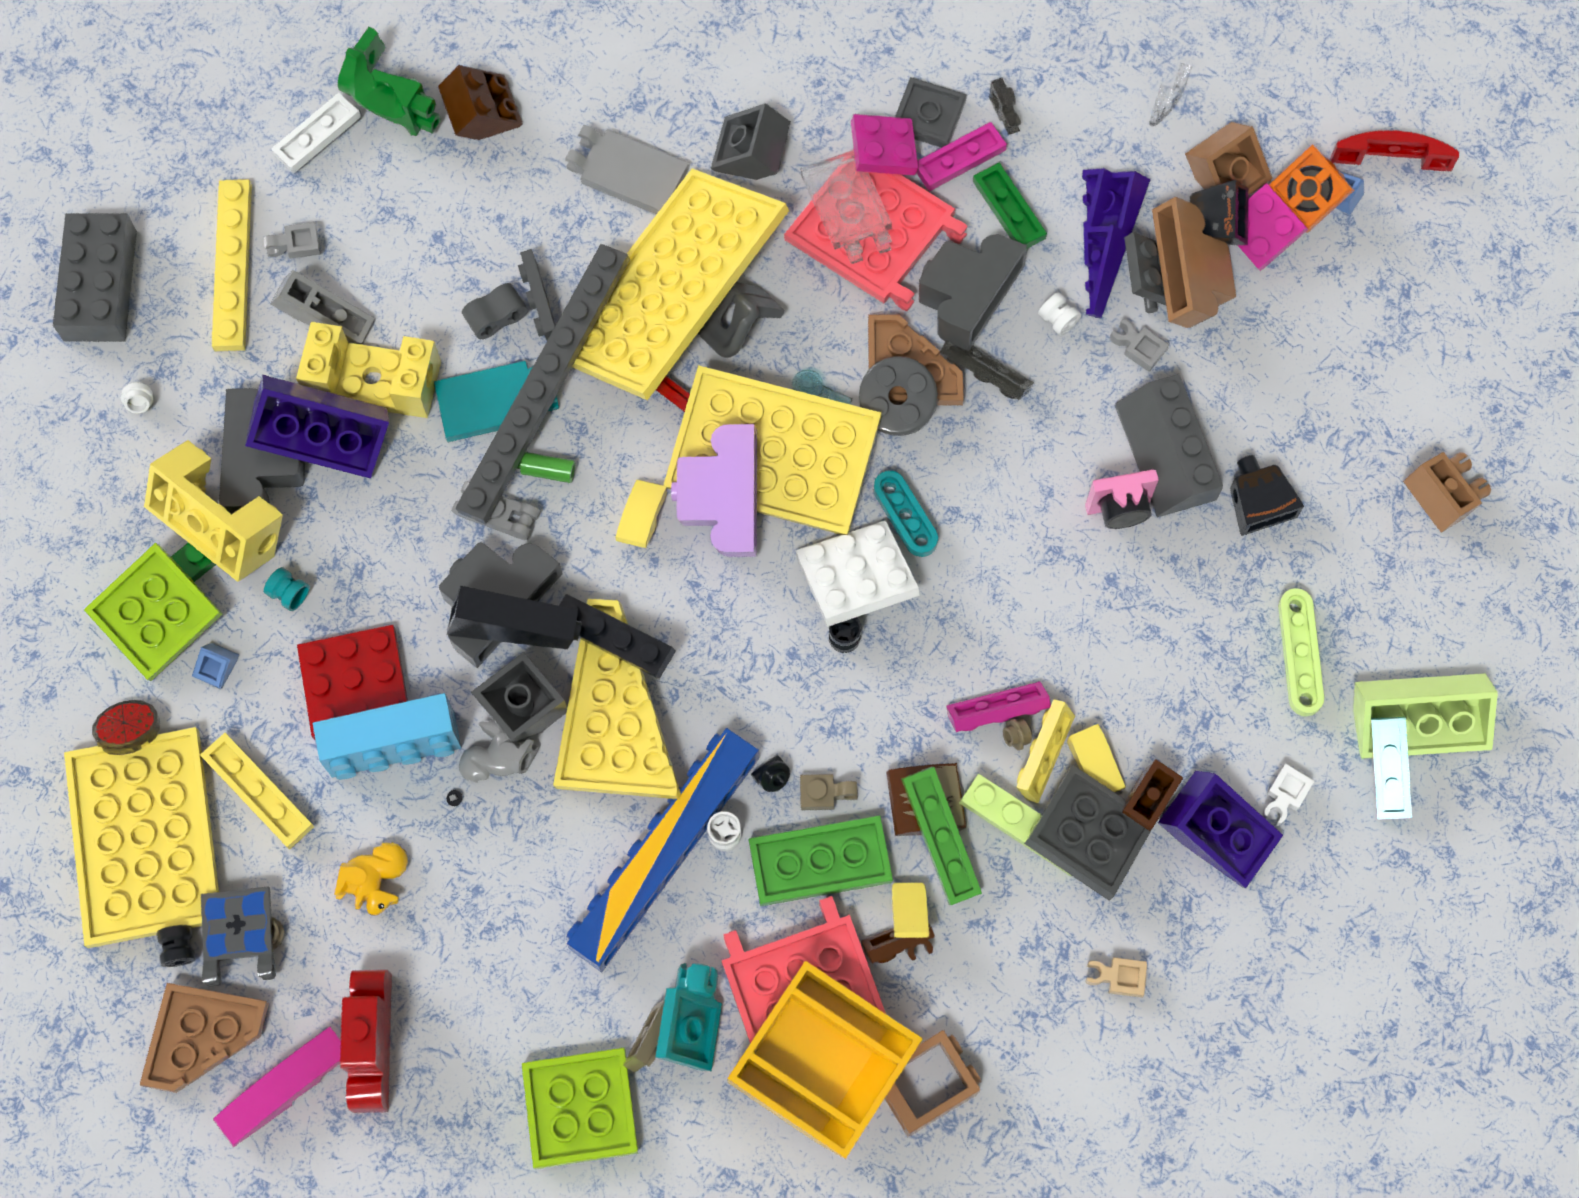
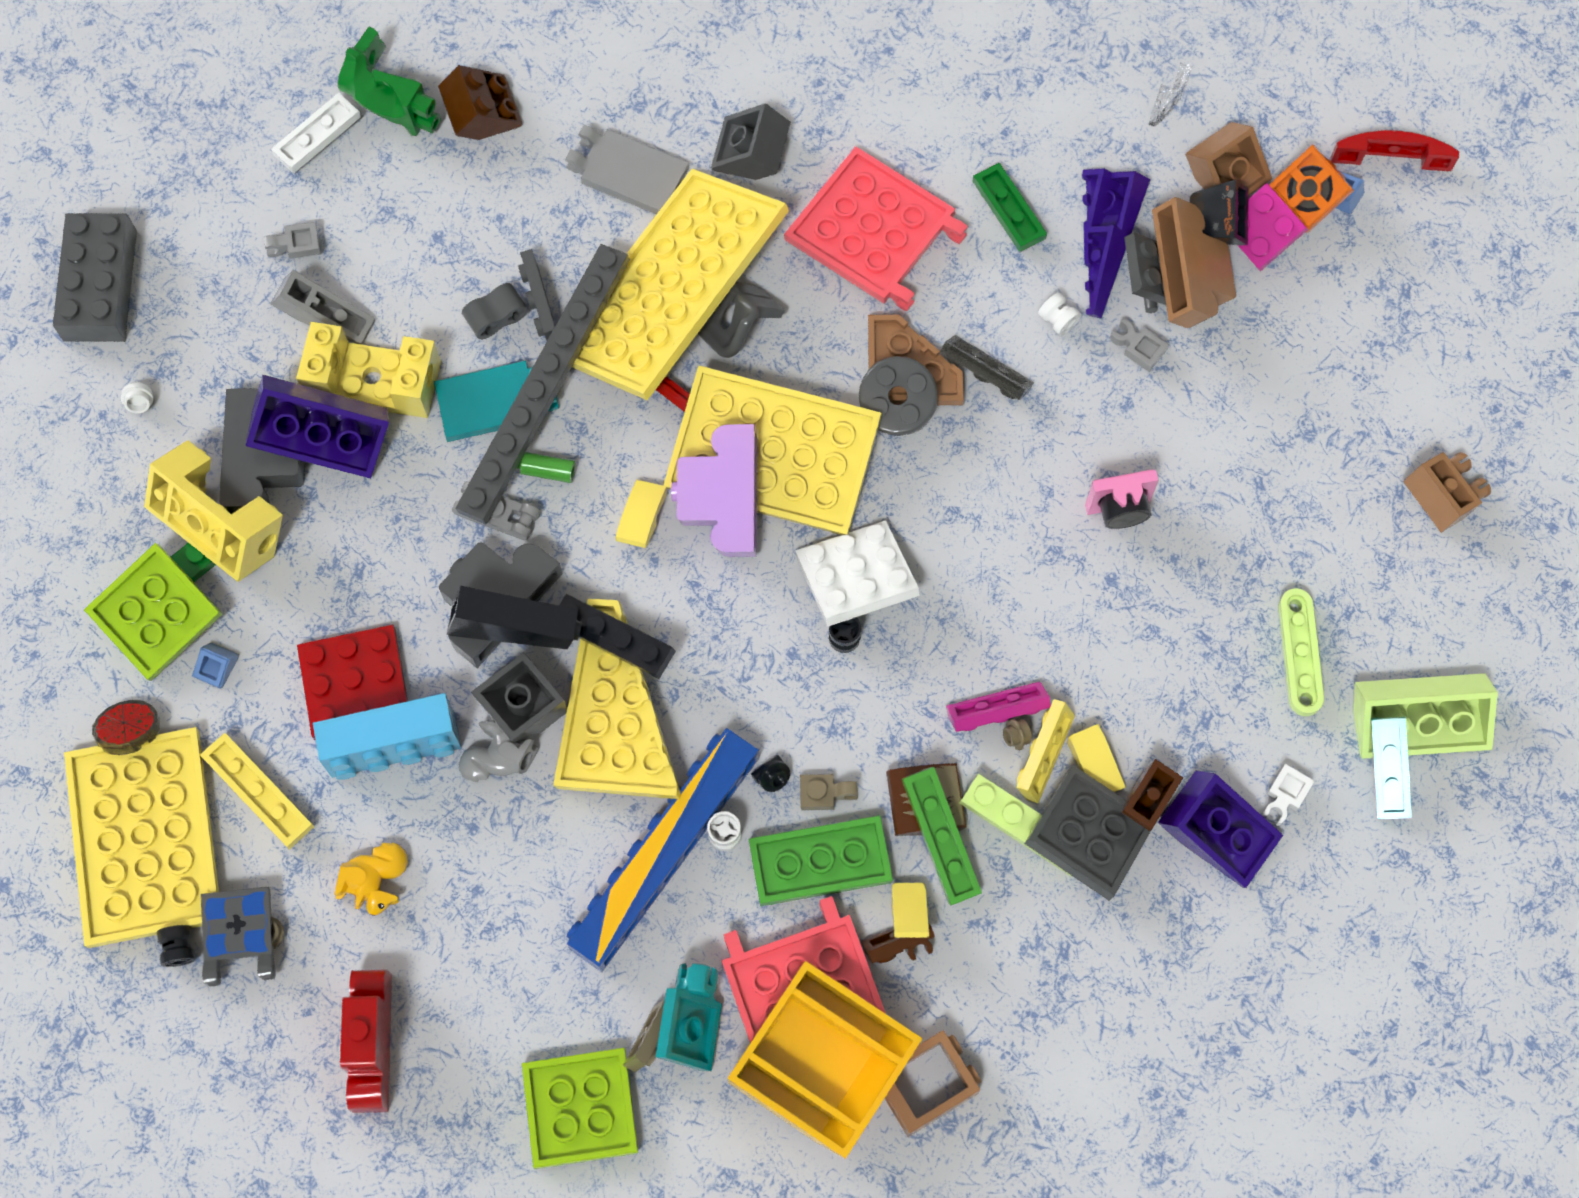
medium nougat plate [139,983,269,1093] -> none
light yellow plate [212,179,252,352] -> none
dark pink slope [213,1027,341,1147] -> none
teal wheel [263,567,310,611] -> none
black piece [446,790,462,806] -> none
clear light blue plate [792,369,852,405] -> none
clear tile [801,150,892,264] -> none
dark pink plate [850,114,918,176] -> none
teal plate [873,471,938,557] -> none
dark grey tile [895,77,967,148] -> none
dark pink plate [916,122,1007,192] -> none
dark grey brick [919,235,1027,351] -> none
clear smoke plate [989,78,1021,135] -> none
tan plate [1085,957,1147,998] -> none
dark grey slope [1115,374,1223,518] -> none
black torso [1230,455,1304,536] -> none

